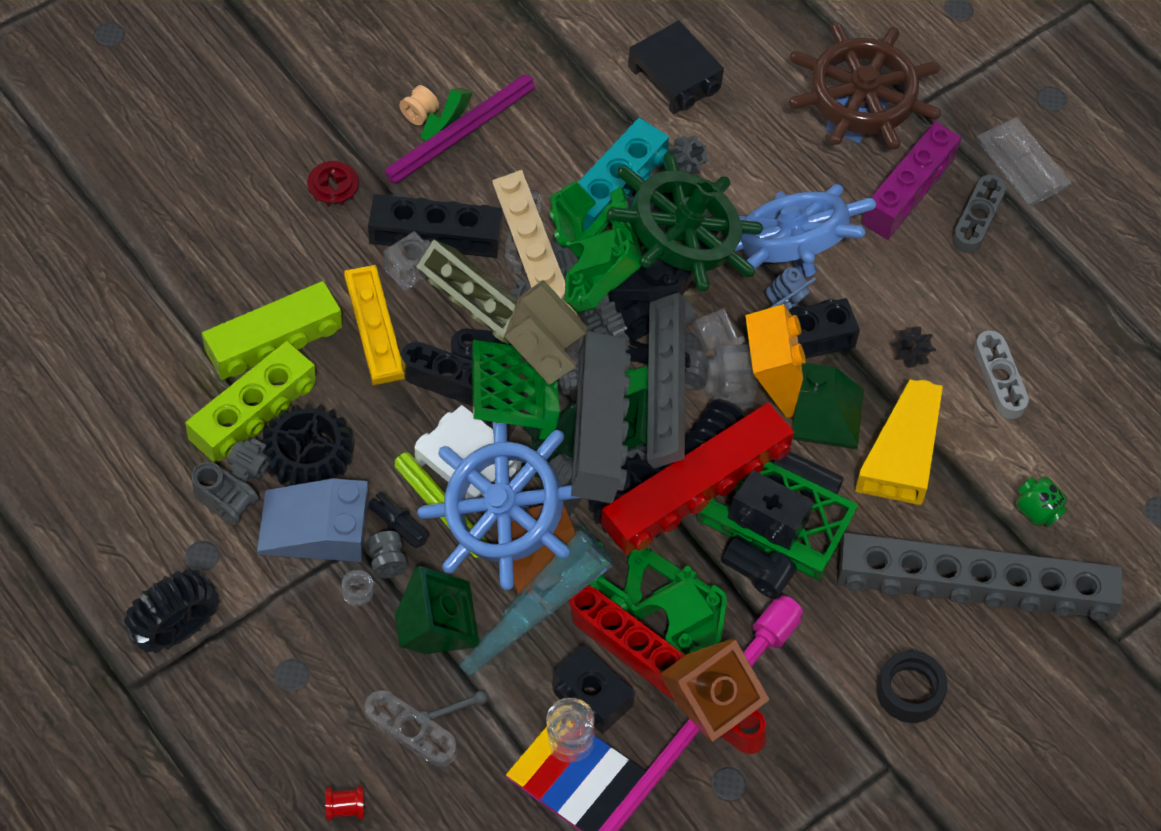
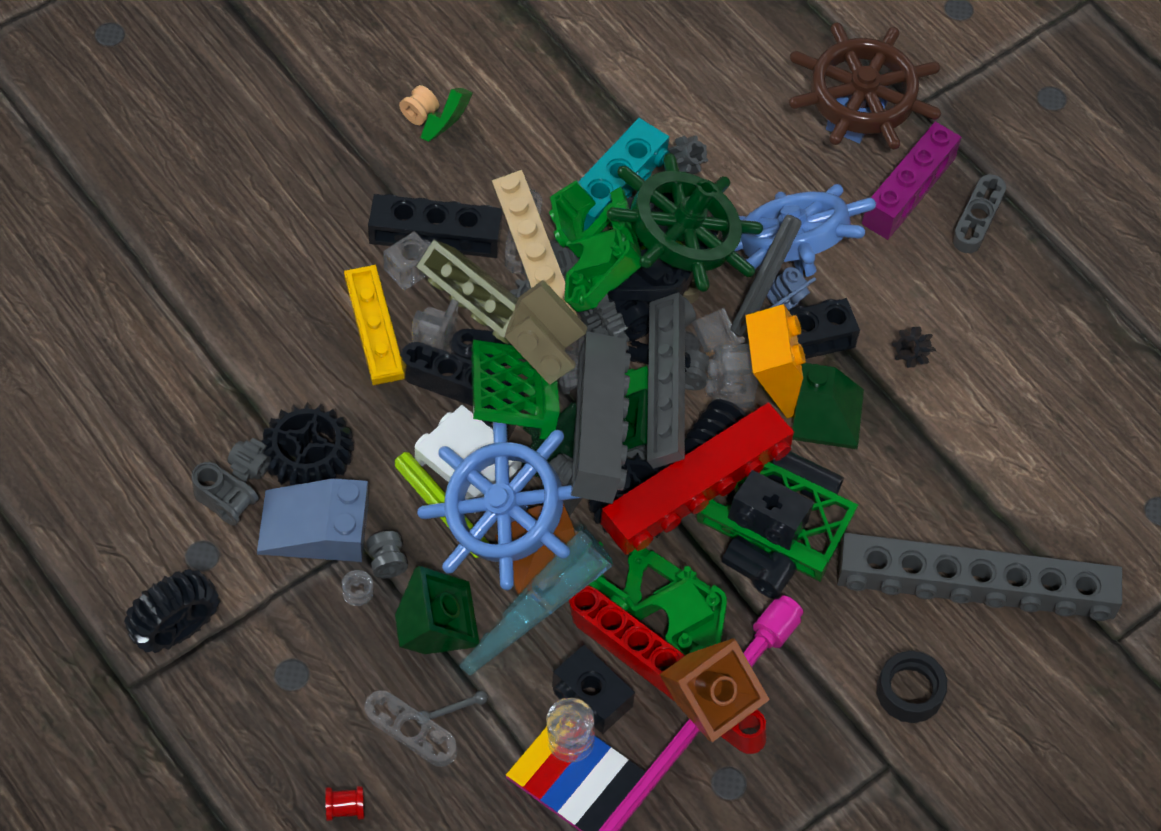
lime brick [185,341,316,464] -> none
lime brick [202,281,342,380] -> none
dark red gear [307,161,359,206] -> none
black axle [368,492,429,548] -> none
magenta axle [385,74,536,184] -> none
black panel [628,20,724,114] -> none
yellow slope [855,379,943,505] -> none
light grey beam [974,331,1029,419] -> none
clear piece [976,117,1072,206] -> none
green head [1016,477,1068,528] -> none
none -> clear panel [411,299,459,352]
none -> dark grey axle [731,214,802,337]

